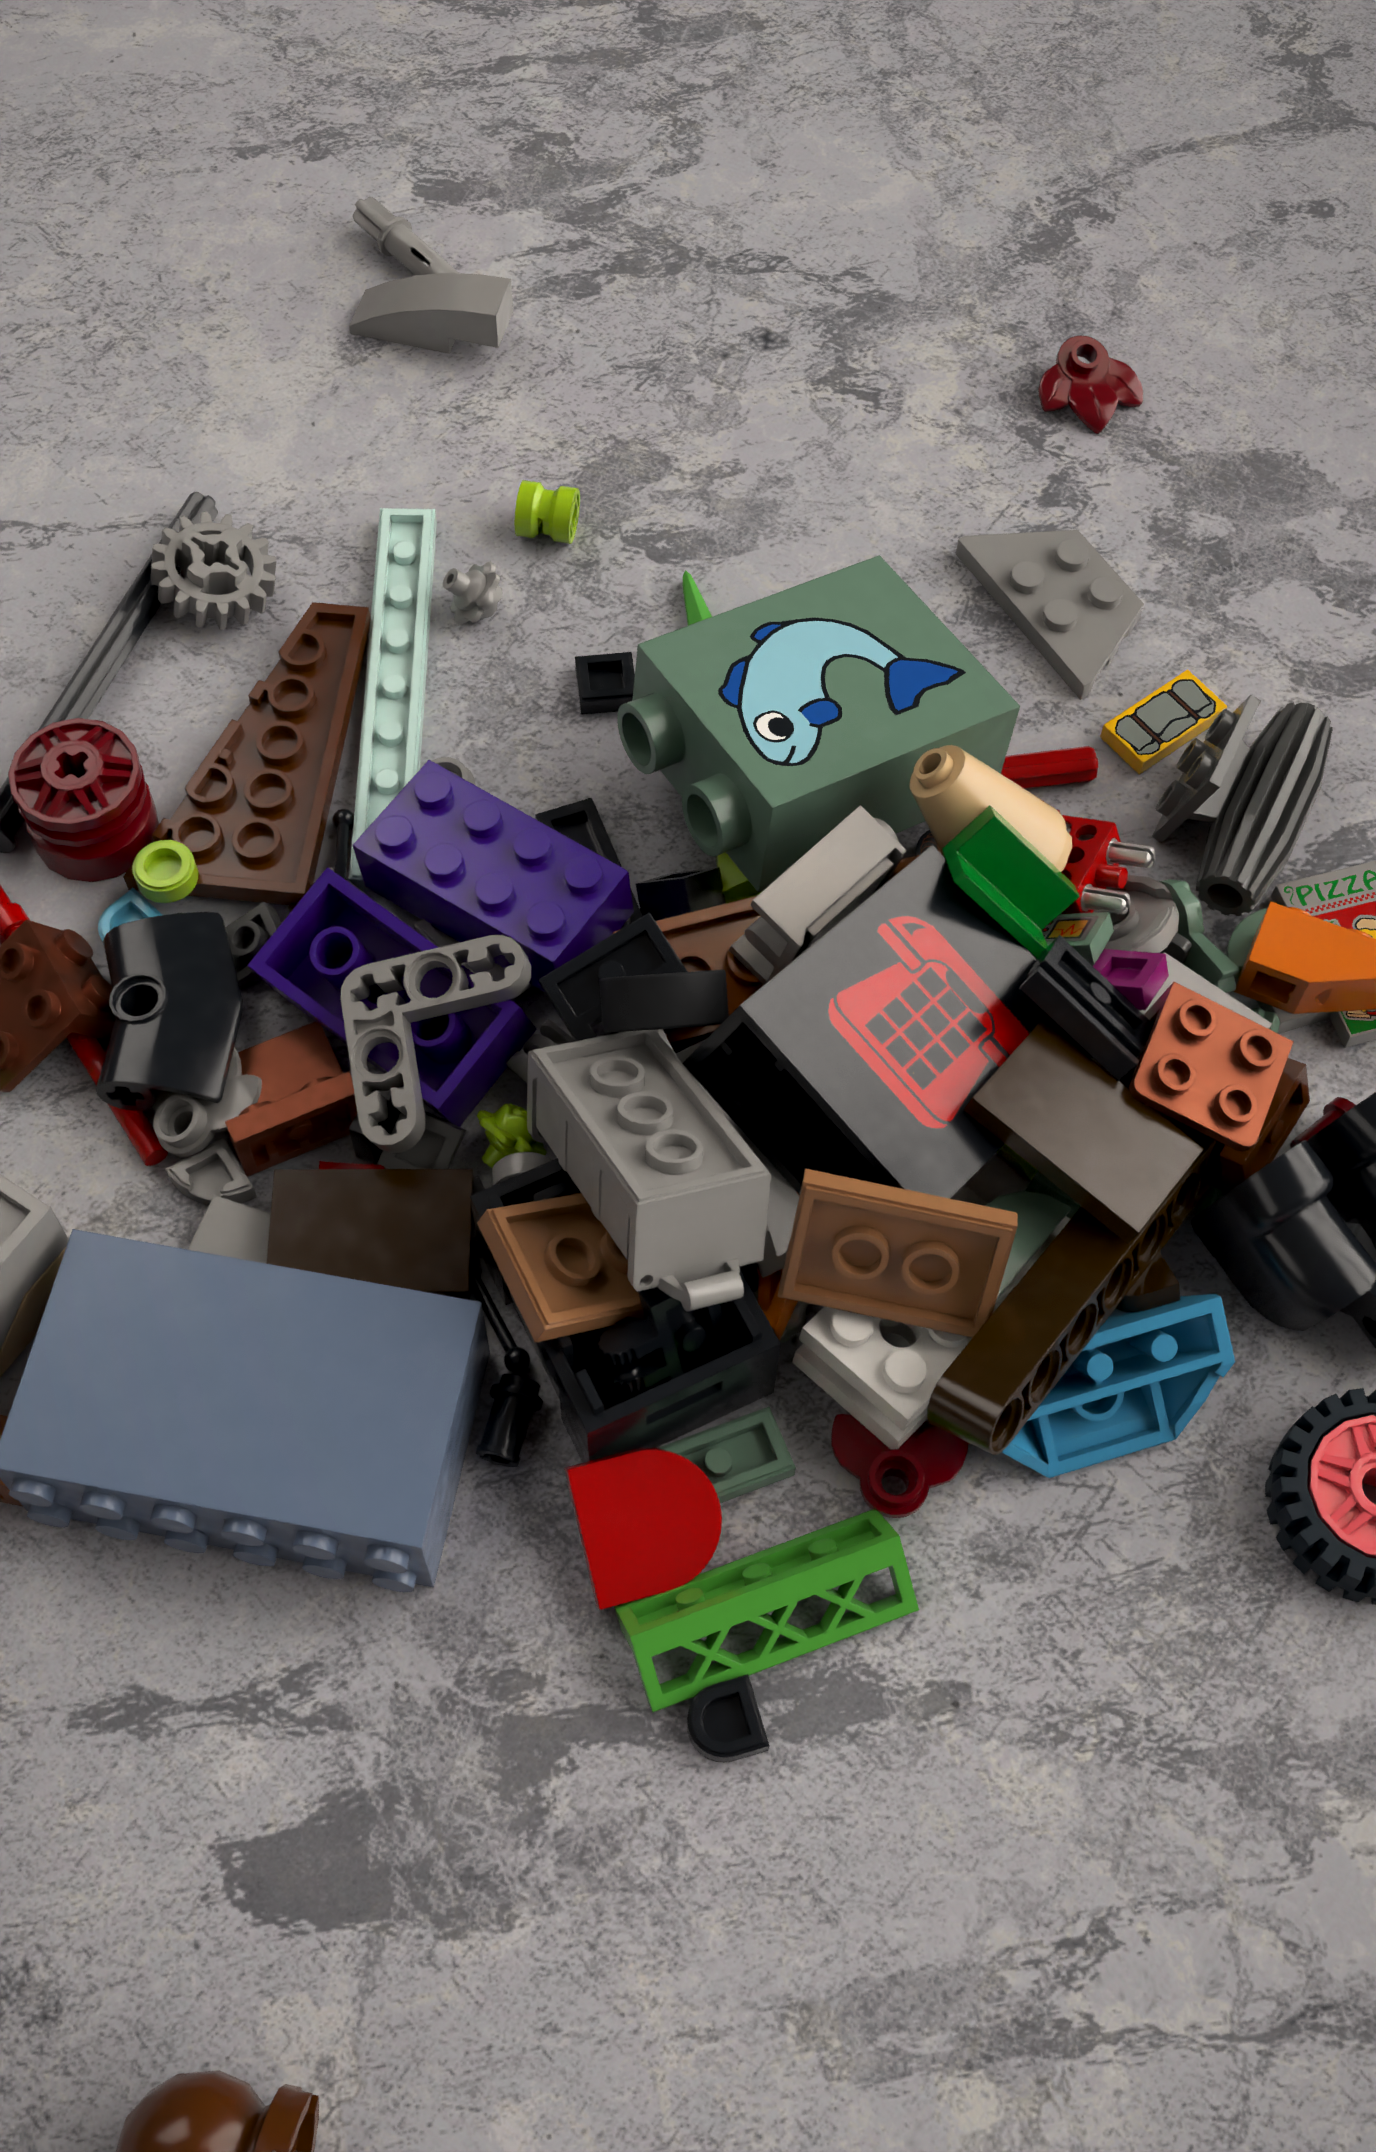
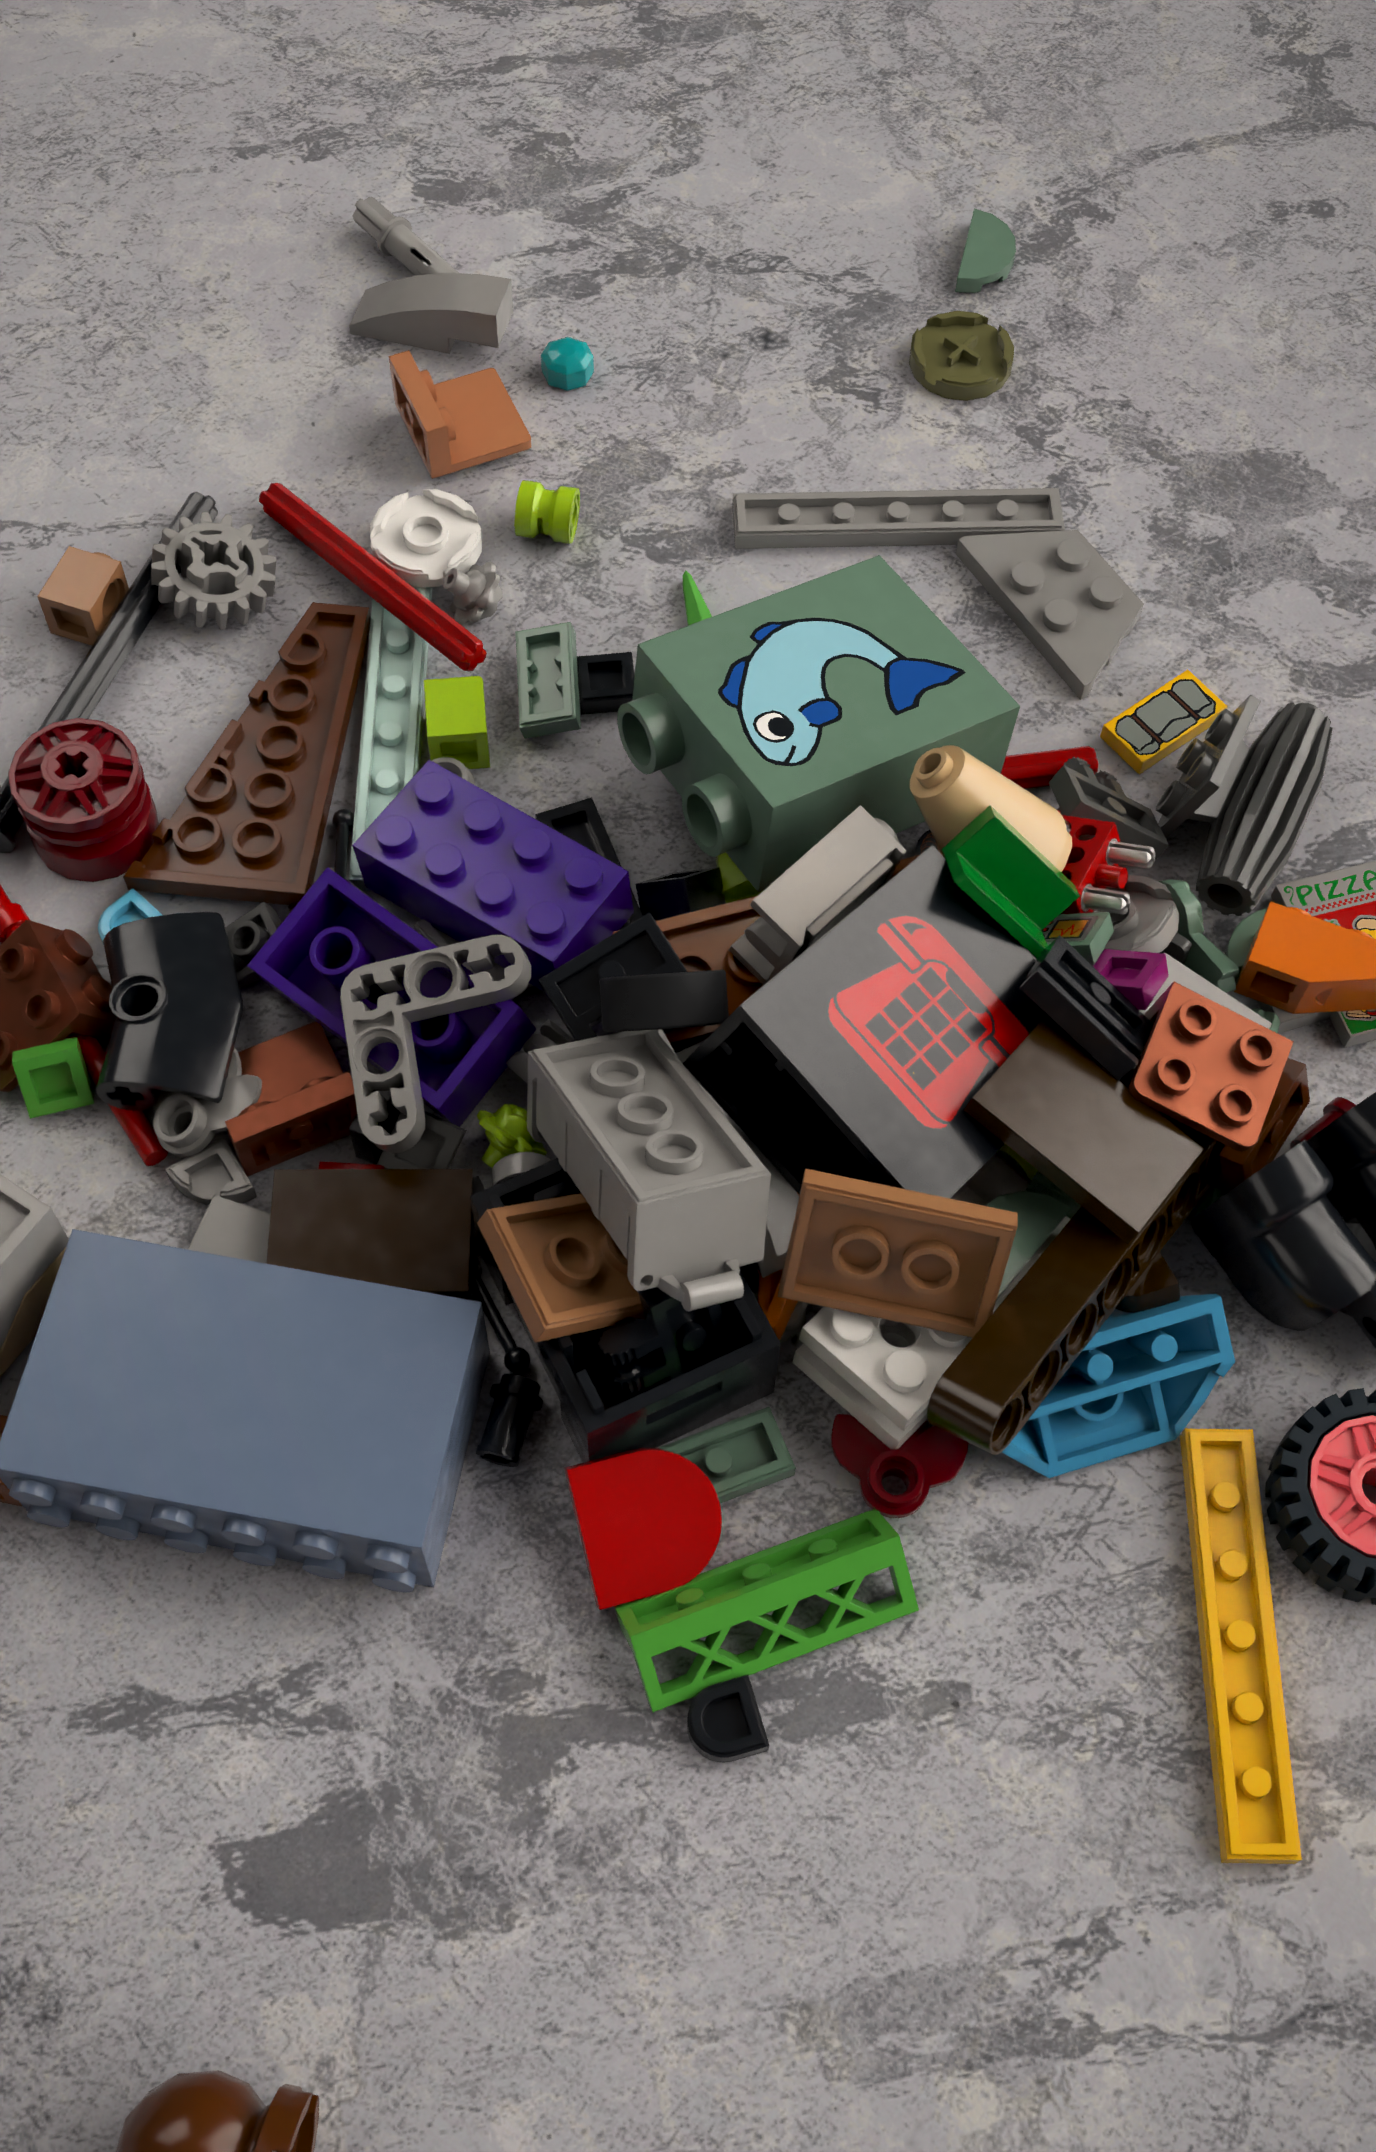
lime tile [132,840,198,903] -> none
dark red plate [1038,335,1143,434] -> none
none -> bright green tile [12,1037,94,1119]
none -> medium nougat brick [37,546,129,646]
none -> red axle [259,483,487,672]
none -> white tile [370,489,482,587]
none -> nougat bracket [389,350,532,479]
none -> lime panel [424,676,491,769]
none -> sand green plate [515,622,581,739]
none -> teal tile [541,337,594,391]
none -> light grey tile [732,488,1065,549]
none -> olive tile [909,311,1014,401]
none -> sand green tile [955,208,1016,293]
none -> dark grey hinge [1048,757,1169,860]
none -> yellow tile [1180,1428,1302,1864]

